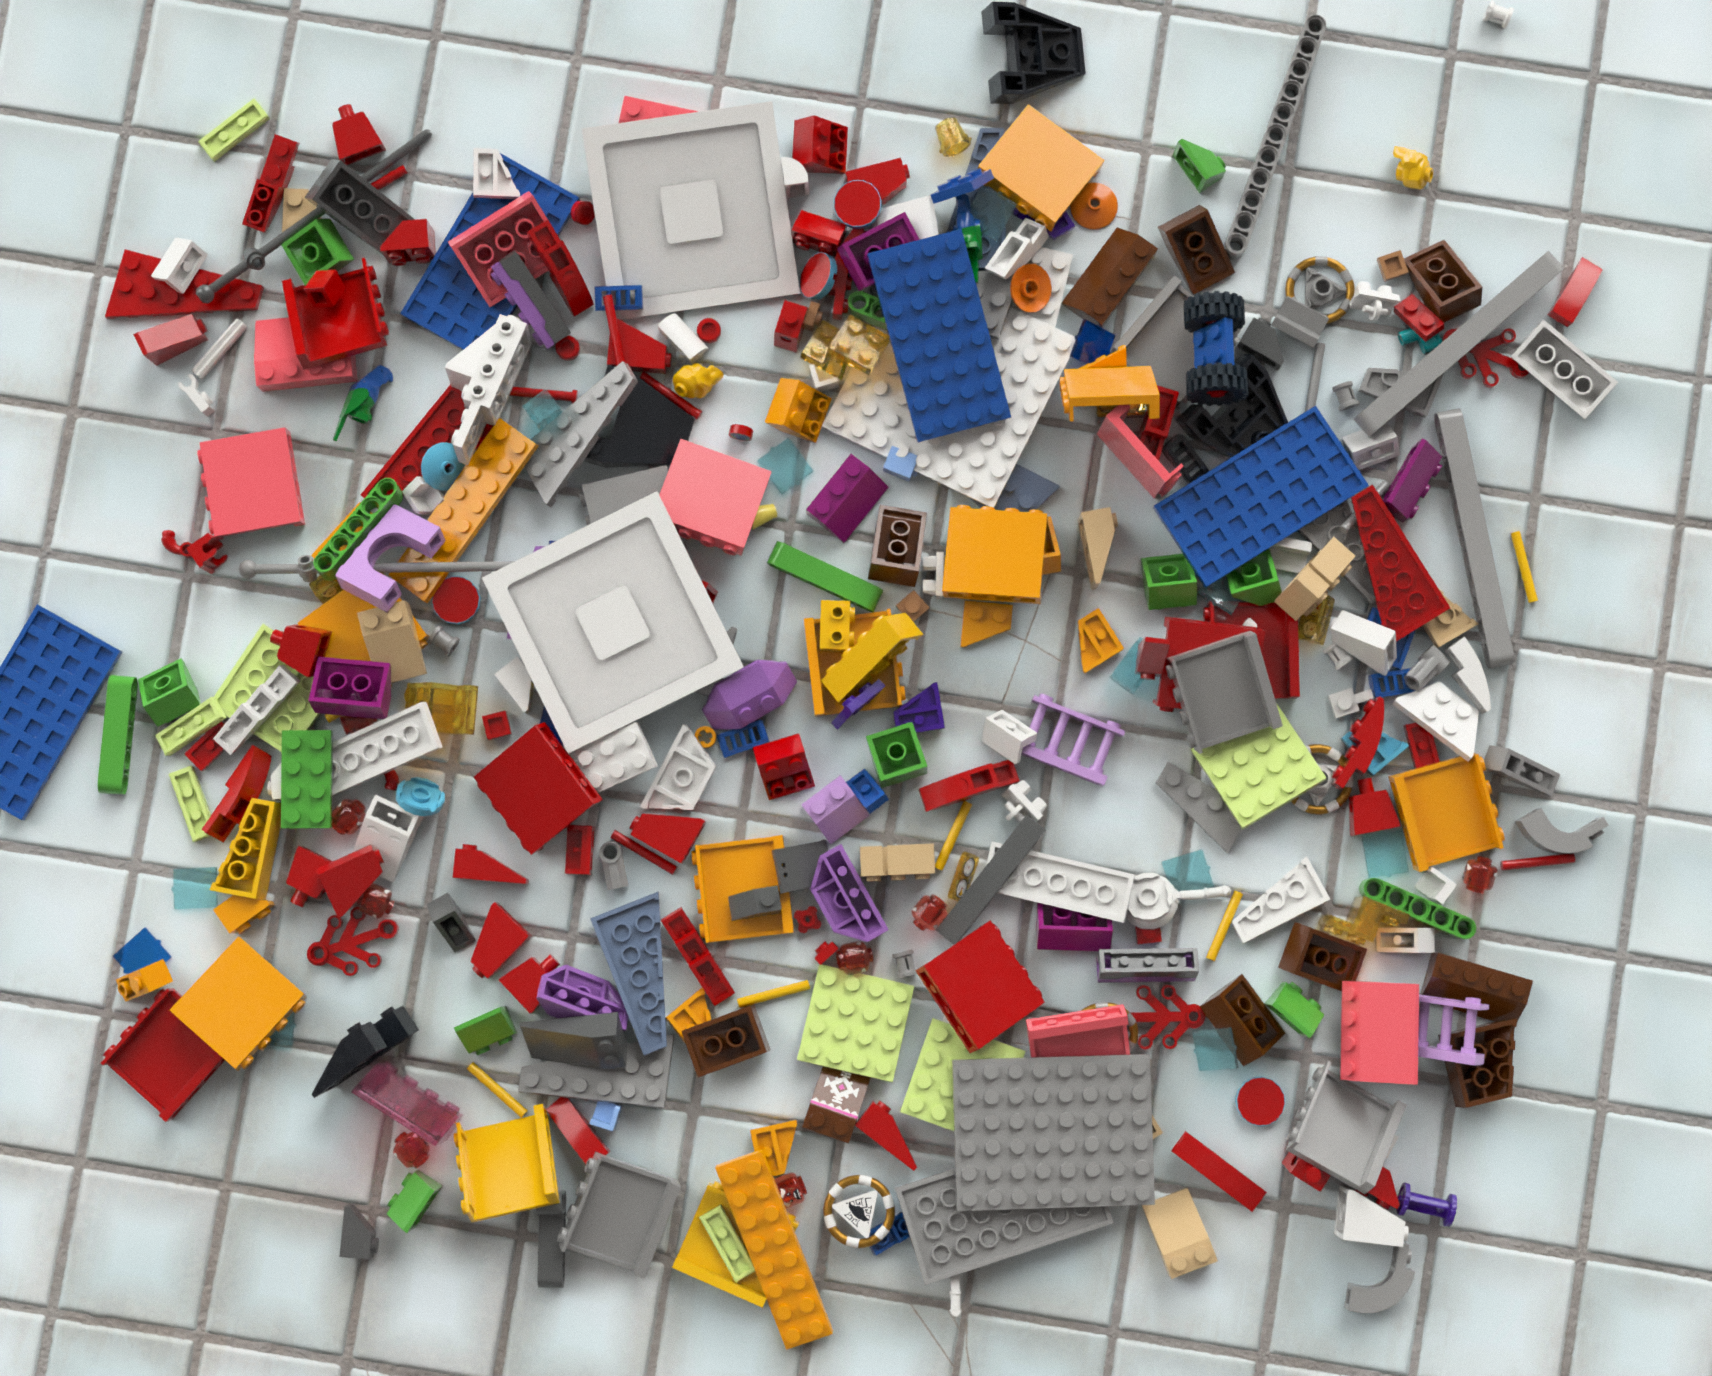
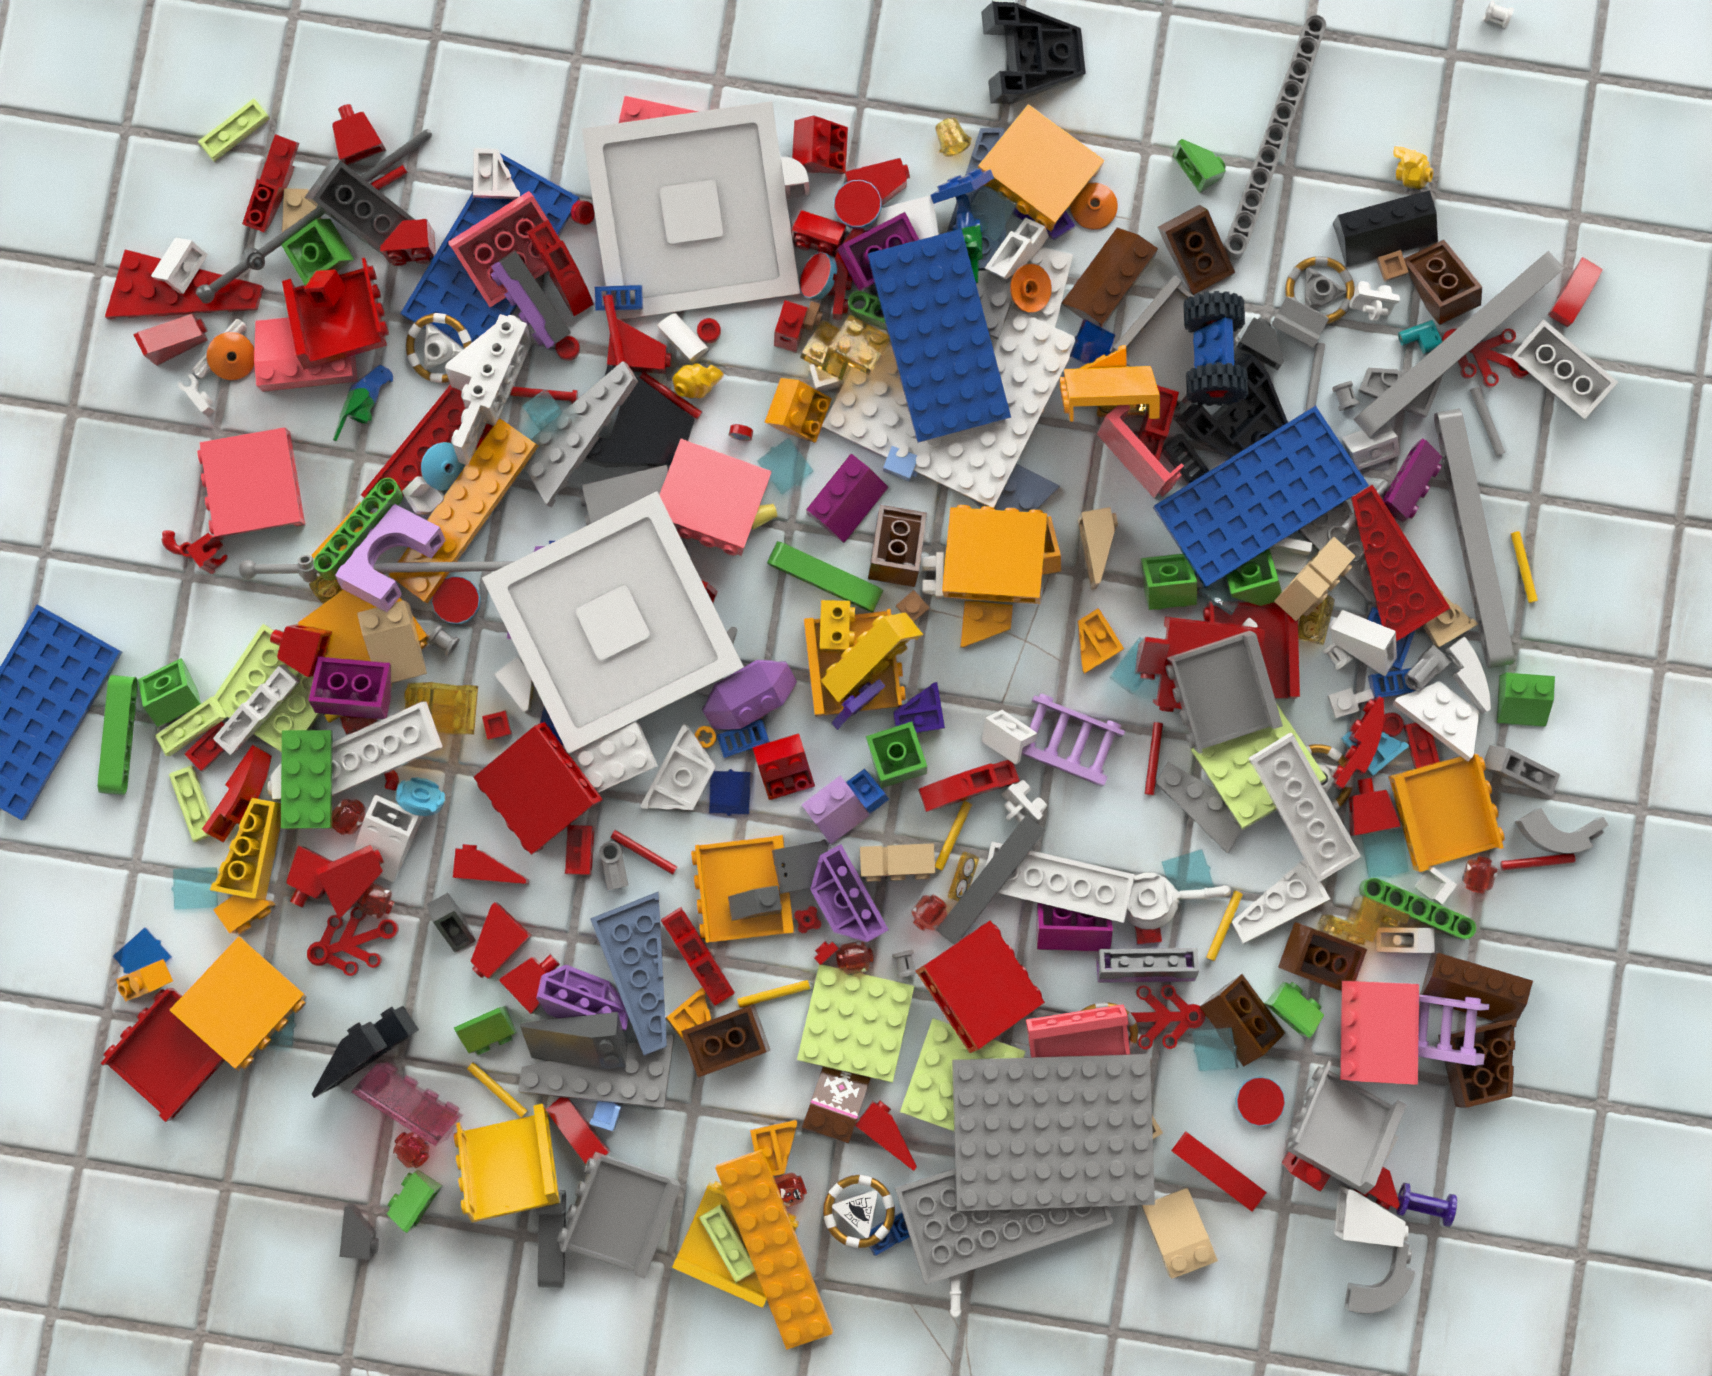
red slope [629,813,706,864] -> none
red plate [1394,294,1445,342] -> none
none -> orange dish [207,332,255,380]
none -> white piece [406,313,472,383]
none -> clear blue piece [709,769,751,816]
none -> red bar [1144,722,1163,795]
none -> white plate [1248,733,1361,882]
none -> black slope [1333,190,1438,267]
none -> red tile [1382,712,1404,737]
none -> light grey bar [1470,386,1505,456]
none -> bright green slope [1497,672,1555,727]

